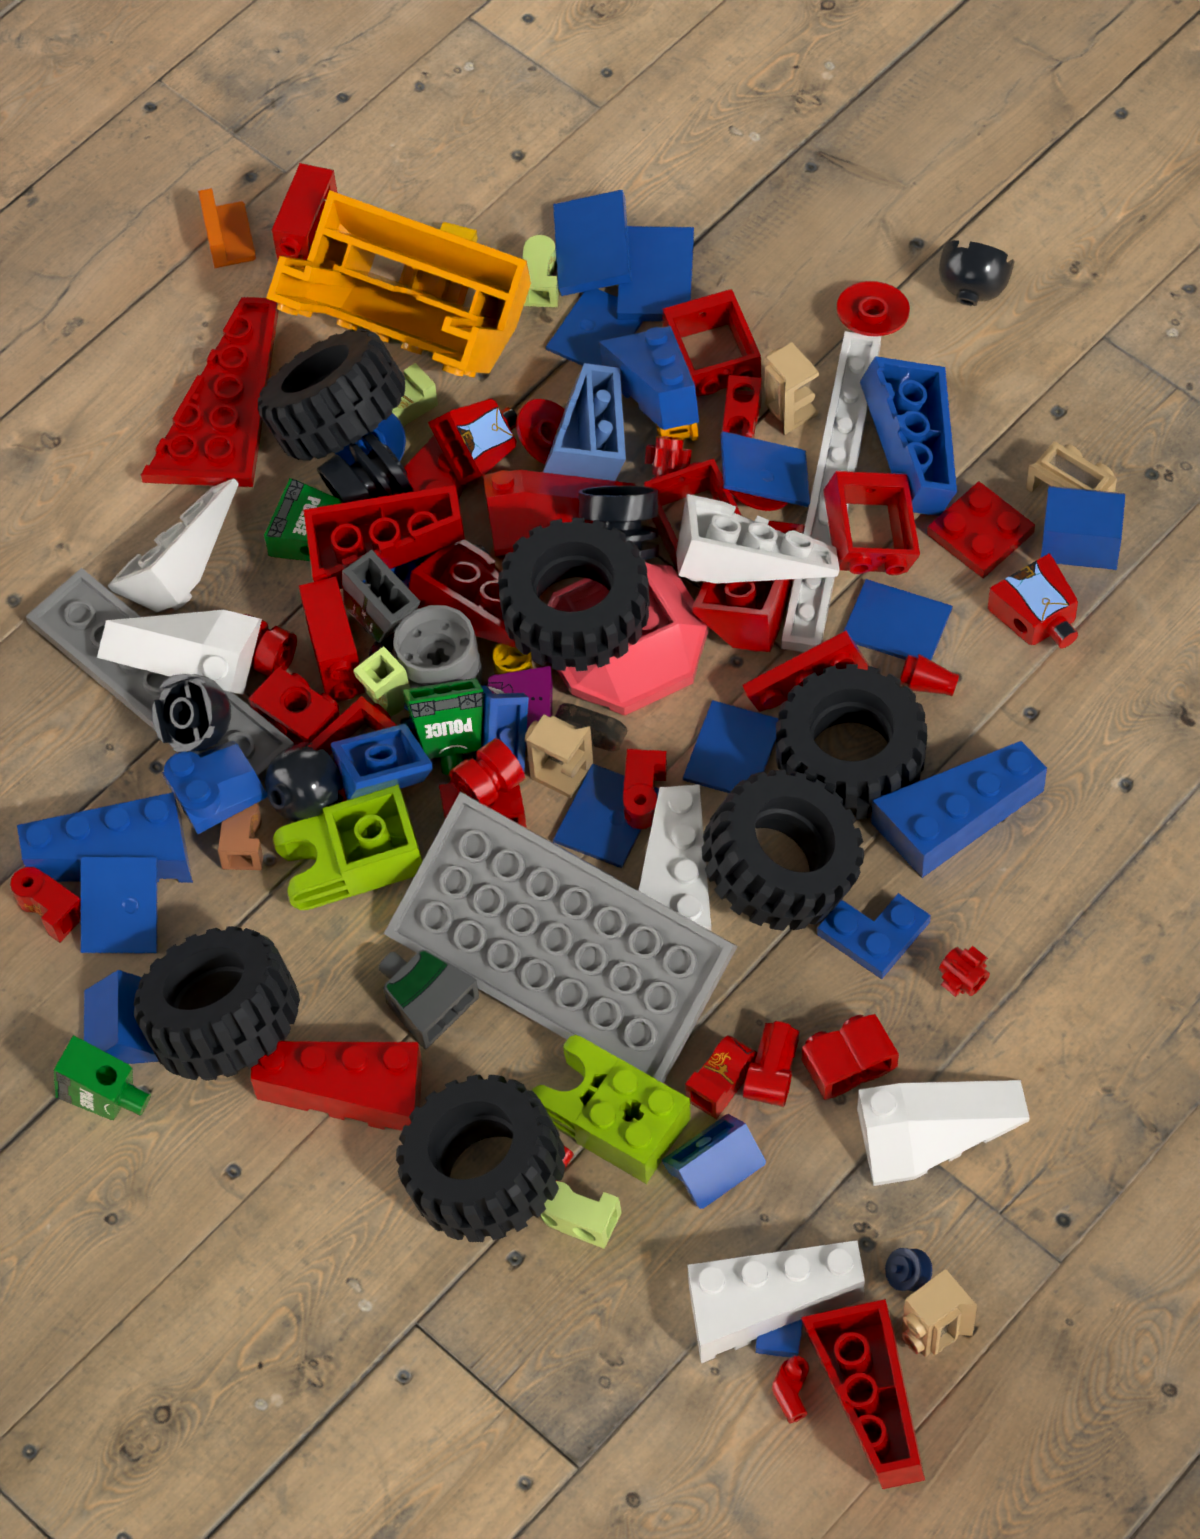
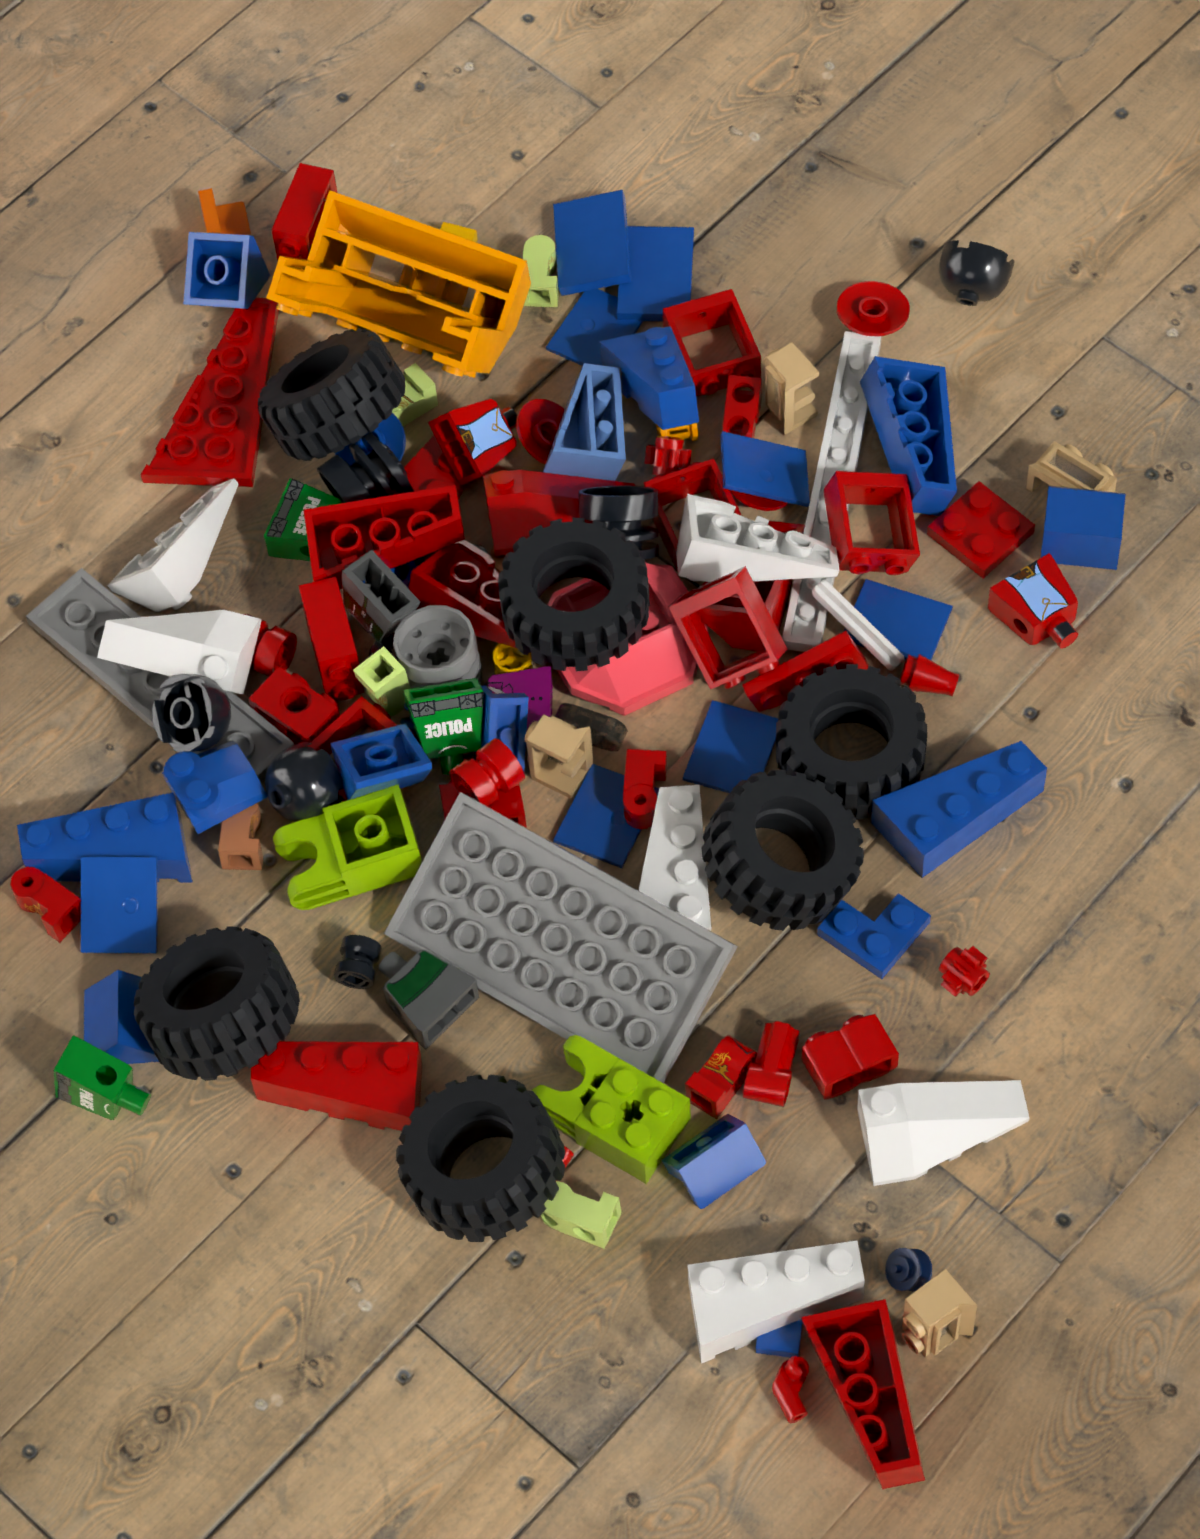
none -> blue slope [183,232,270,309]
none -> black wheel [334,935,382,989]
none -> red window [668,566,787,690]
none -> white axle [812,580,904,671]

